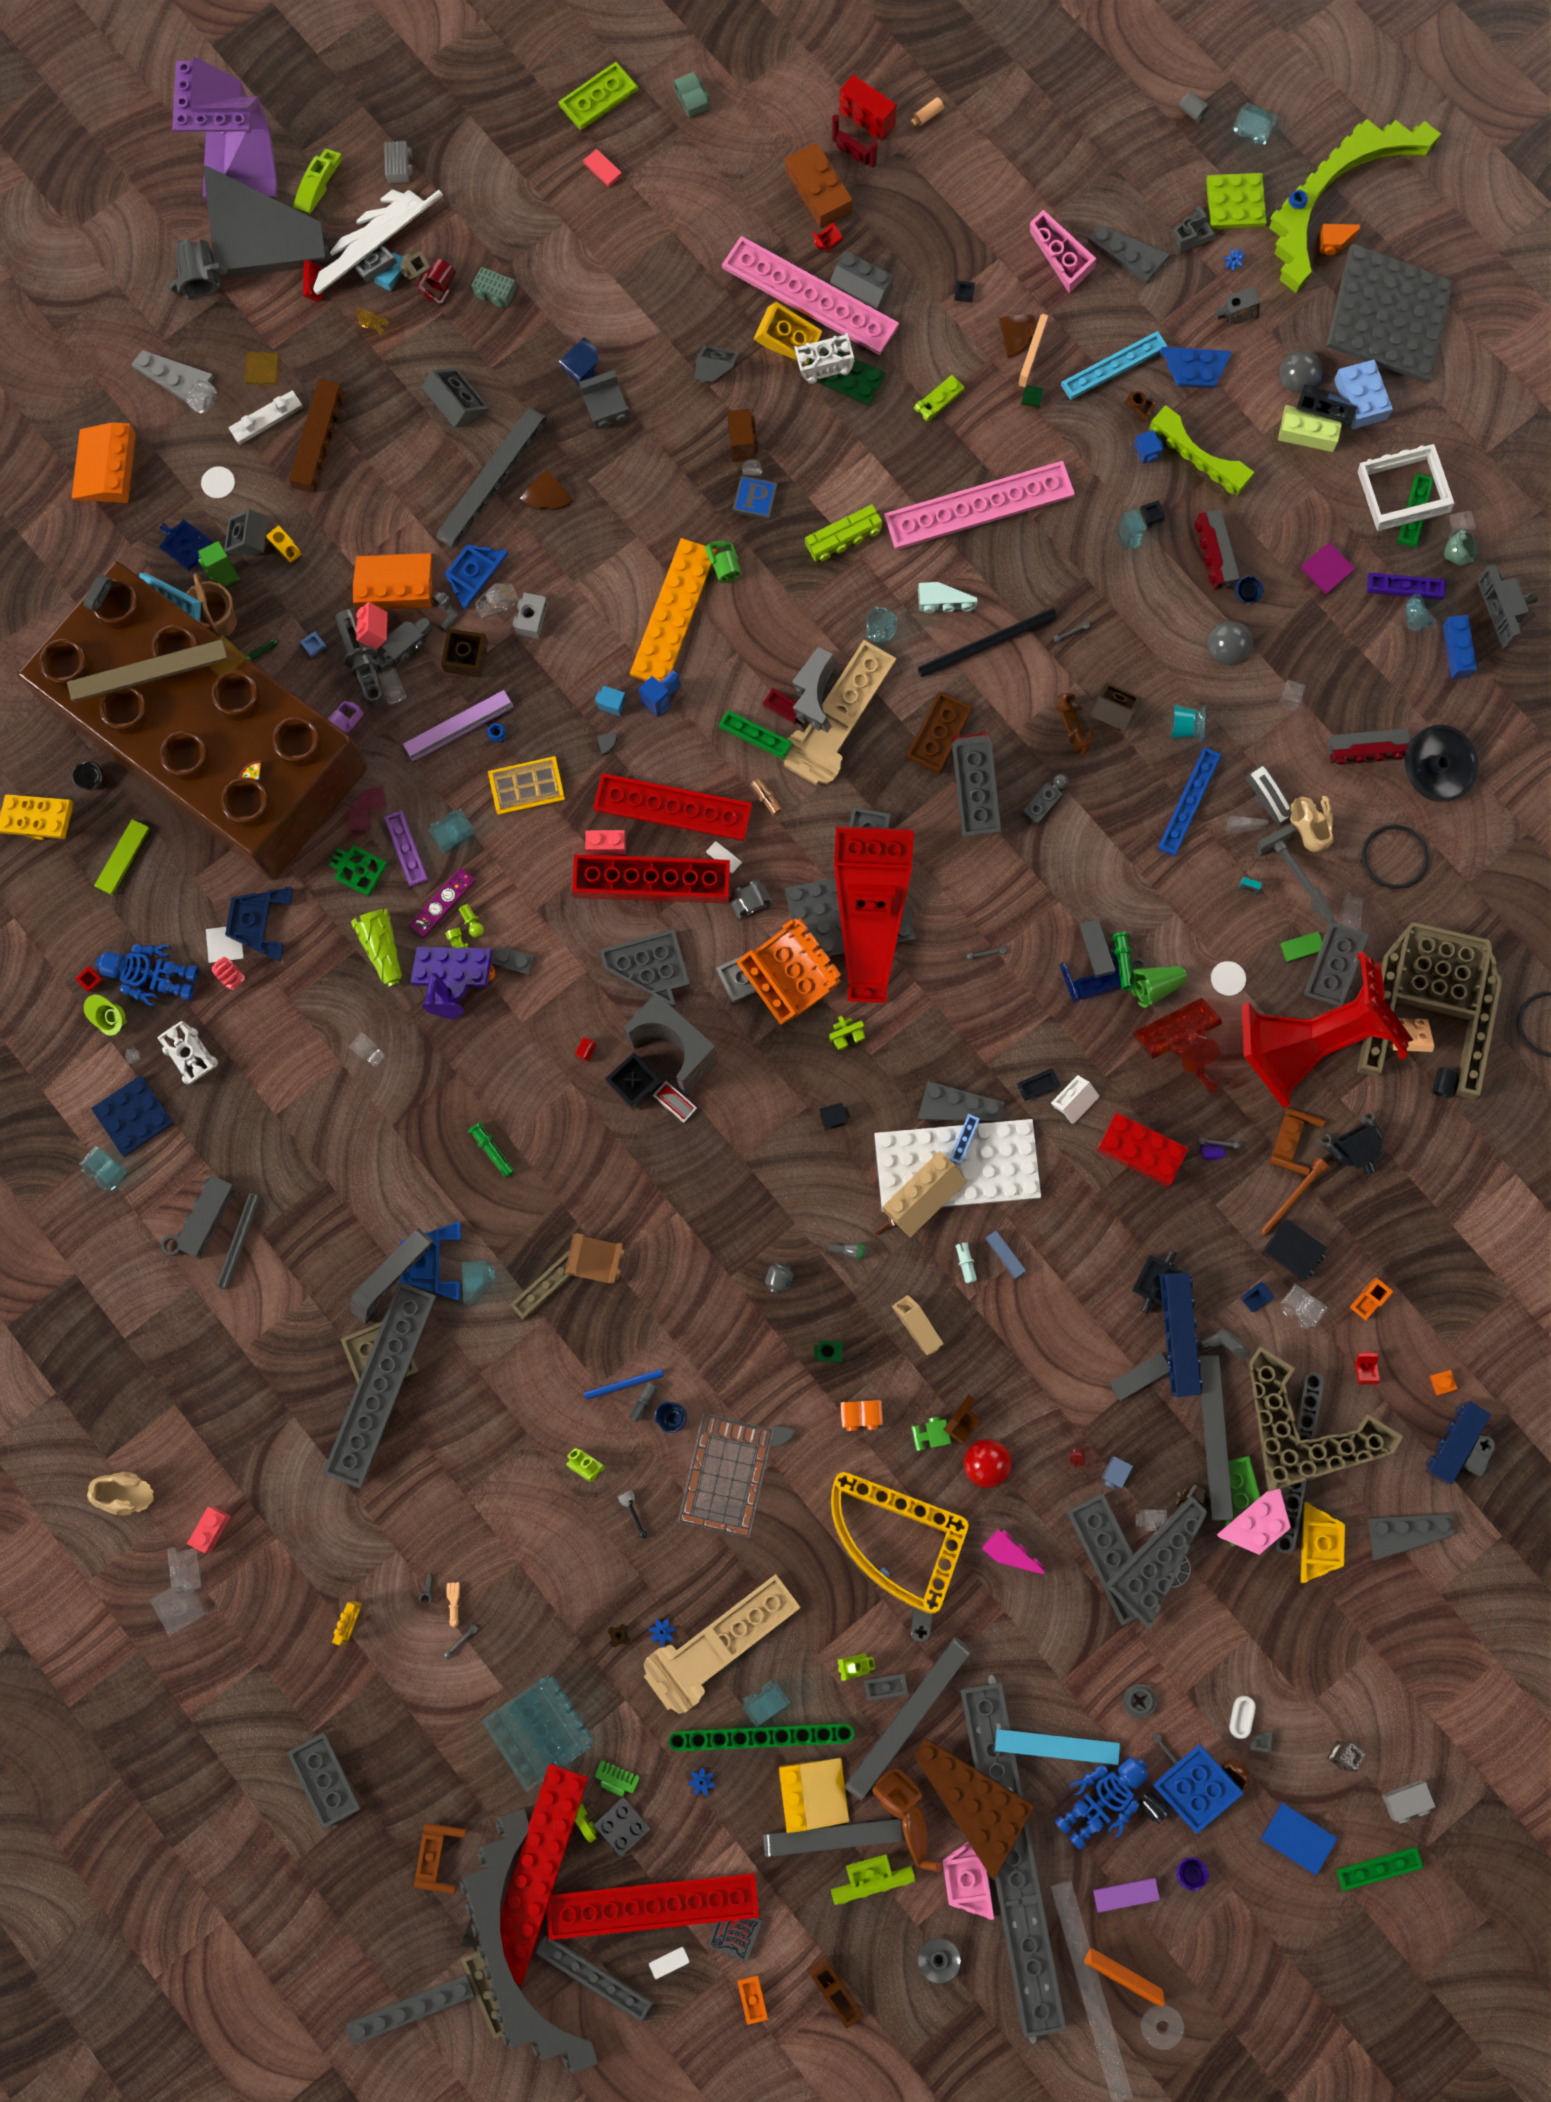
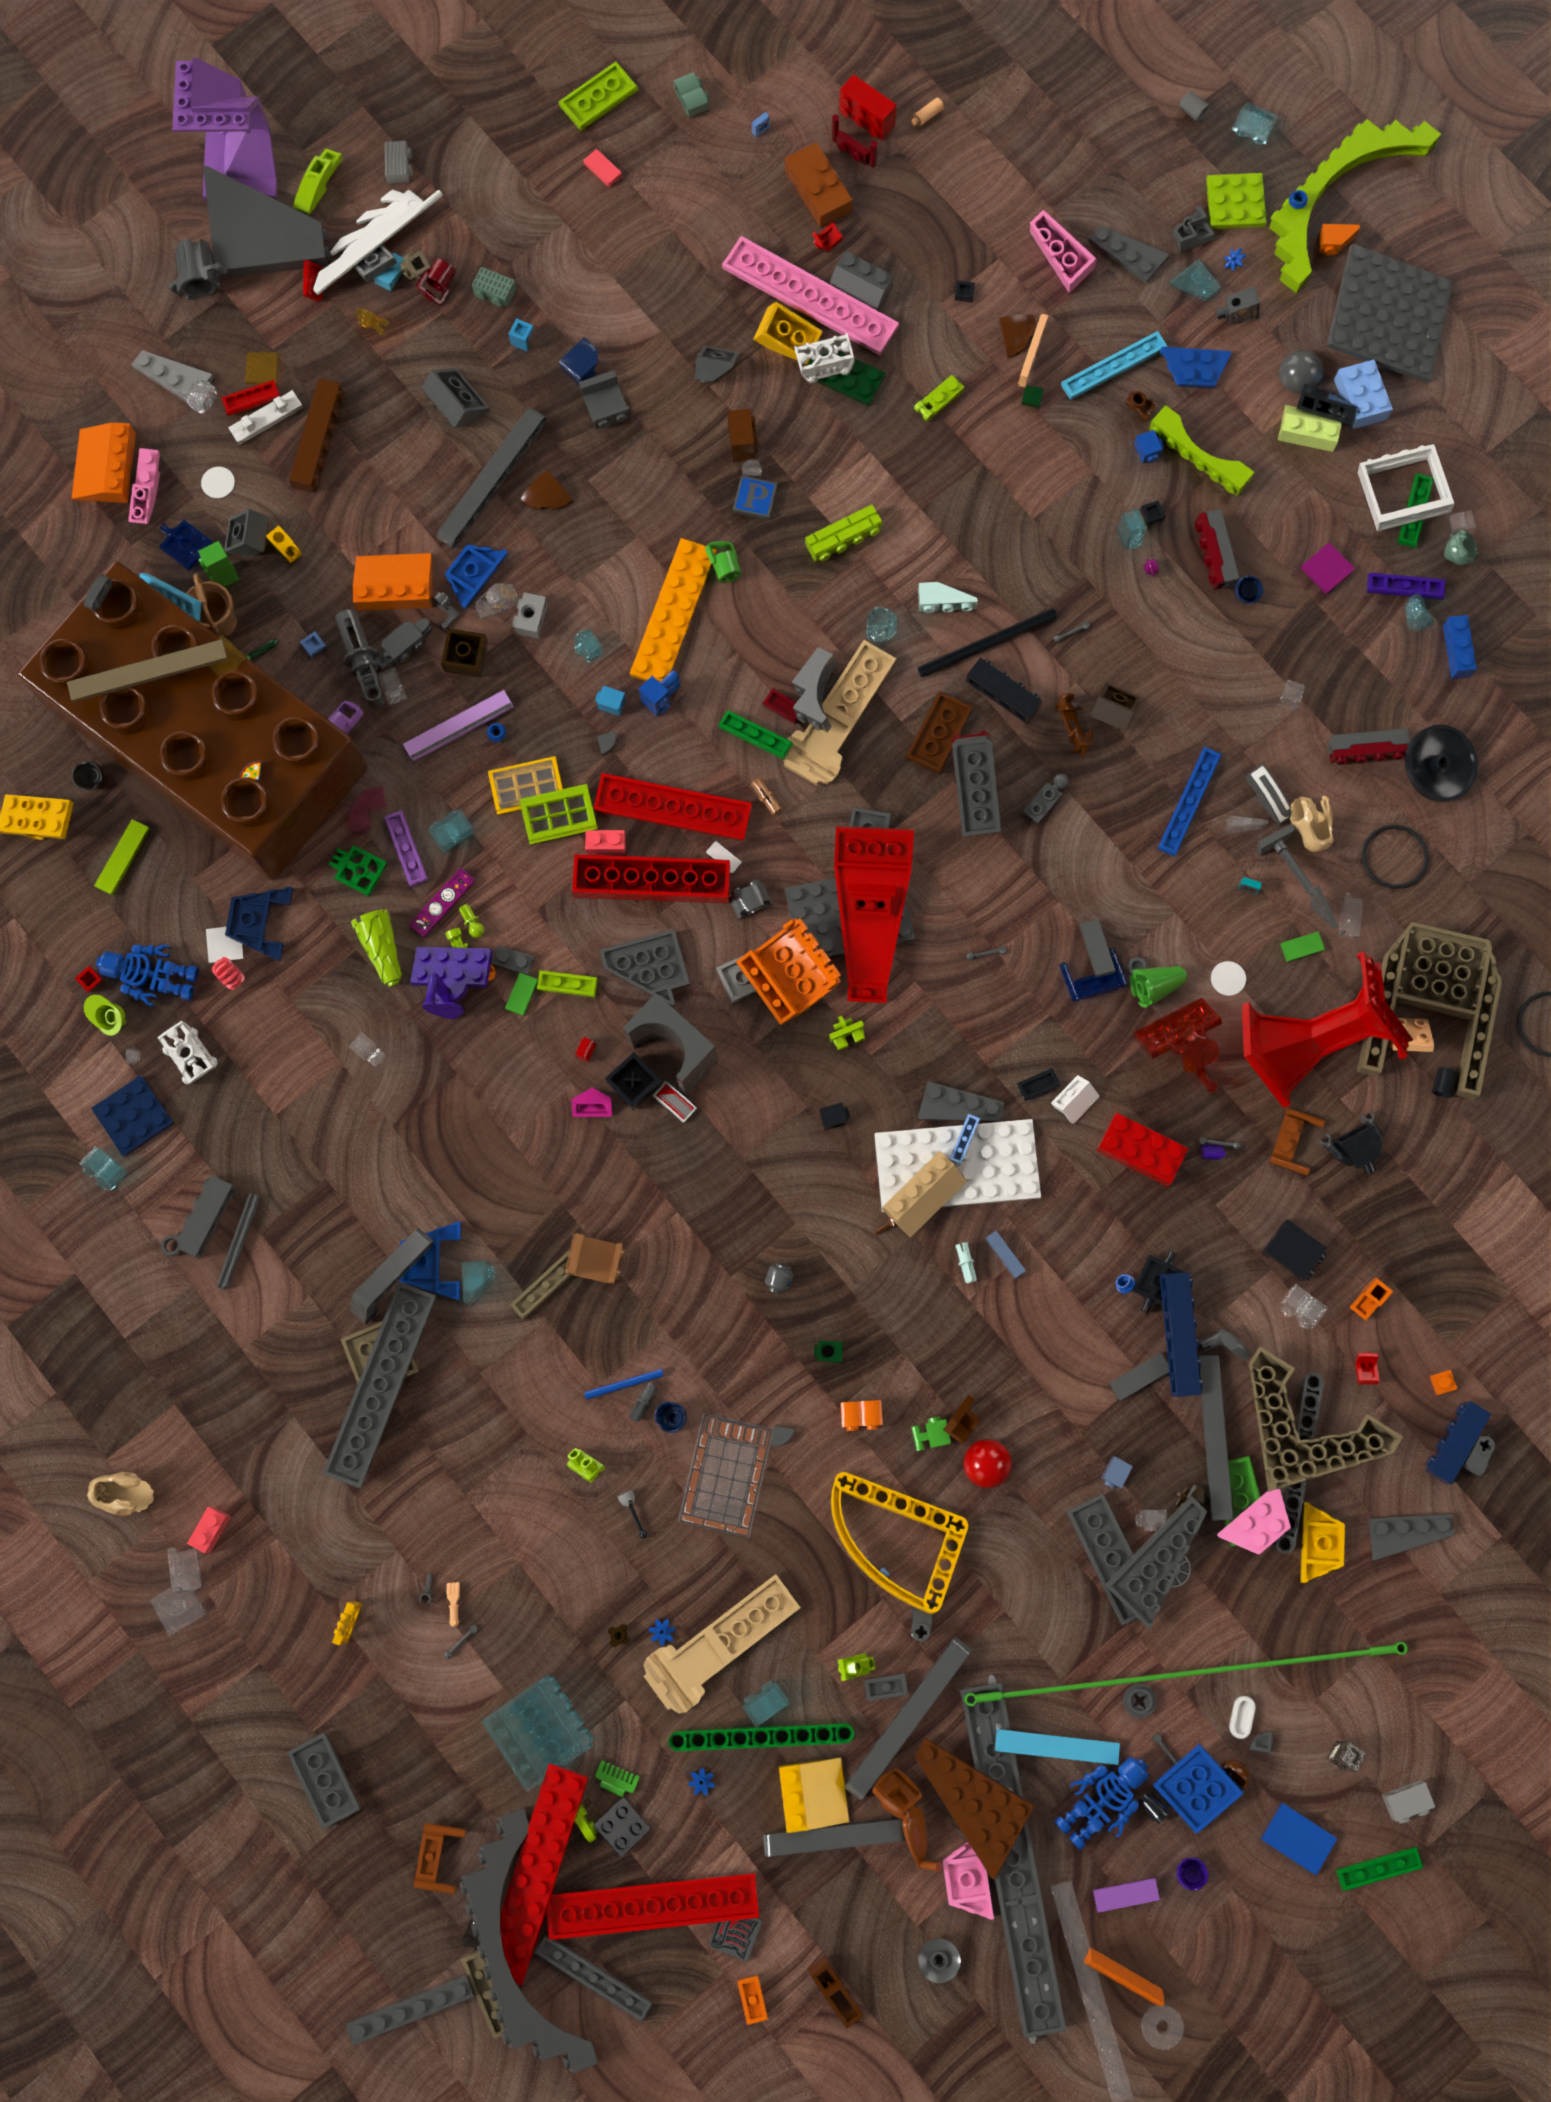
coral brick [356,602,388,649] -> none
green pin [468,1122,515,1178] -> none
white sticker [649,1947,689,1979] -> none
dark grey piece [828,1242,867,1260] -> none
lime bracket [831,1854,915,1905] -> none
bright pink plate [884,461,1075,550] -> none
tan slope [892,1295,943,1355] -> none
dark pink slope [981,1529,1045,1574] -> none
clear red plate [1070,1447,1084,1468] -> none
green pin [1112,932,1134,991] -> none
hat [1170,704,1207,743] -> none
dark grey piece [1207,621,1253,665] -> none
dark blue panel [1240,1281,1274,1313] -> none
dark orange piece [1261,1158,1330,1236] -> none
dark grey plate [1304,920,1369,1006] -> none
dark grey brick [1477,564,1538,649] -> none
none -> bright pink slope [128,448,160,524]
none -> red plate [221,380,280,416]
none -> bright green tile [505,973,538,1016]
none -> dark azure panel [509,318,534,351]
none -> lime piece [519,784,598,845]
none -> lime tile [537,970,598,998]
none -> dark pink slope [571,1087,612,1117]
none -> clear light blue brick [573,628,603,663]
none -> medium blue tile [752,112,770,137]
none -> bright green piece [964,1642,1408,1706]
none -> black brick [966,657,1042,725]
none -> blue plate [1116,1274,1136,1294]
none -> magenta plate [1143,558,1159,577]
none -> clear light blue wing [1170,259,1221,301]

